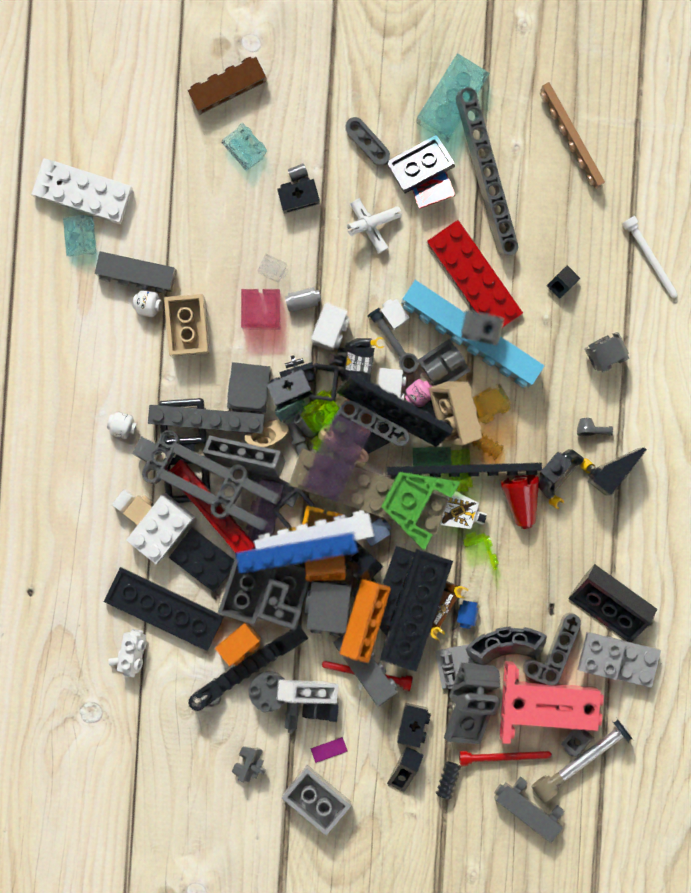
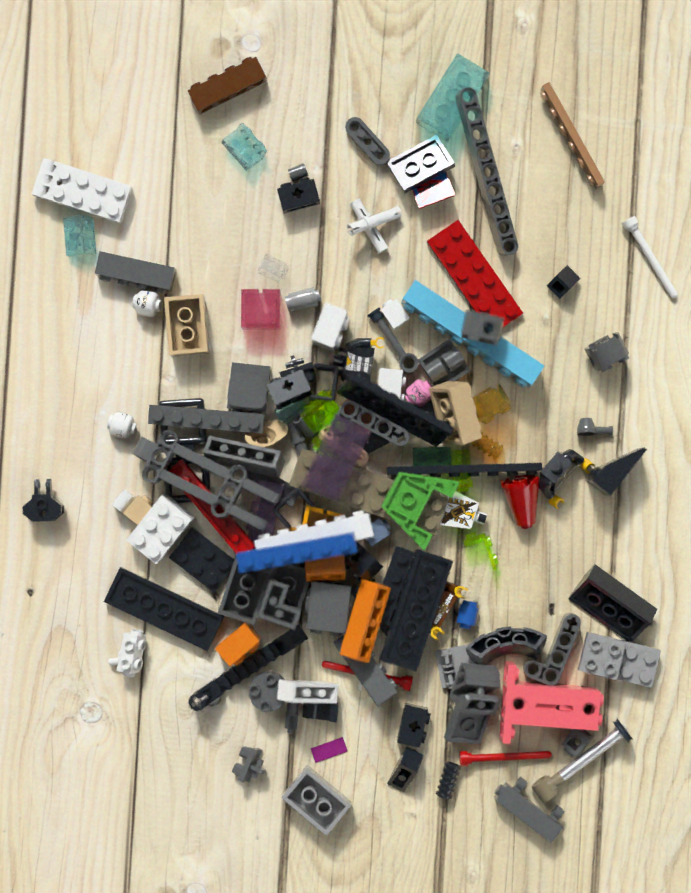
none -> black hinge [22,479,65,522]

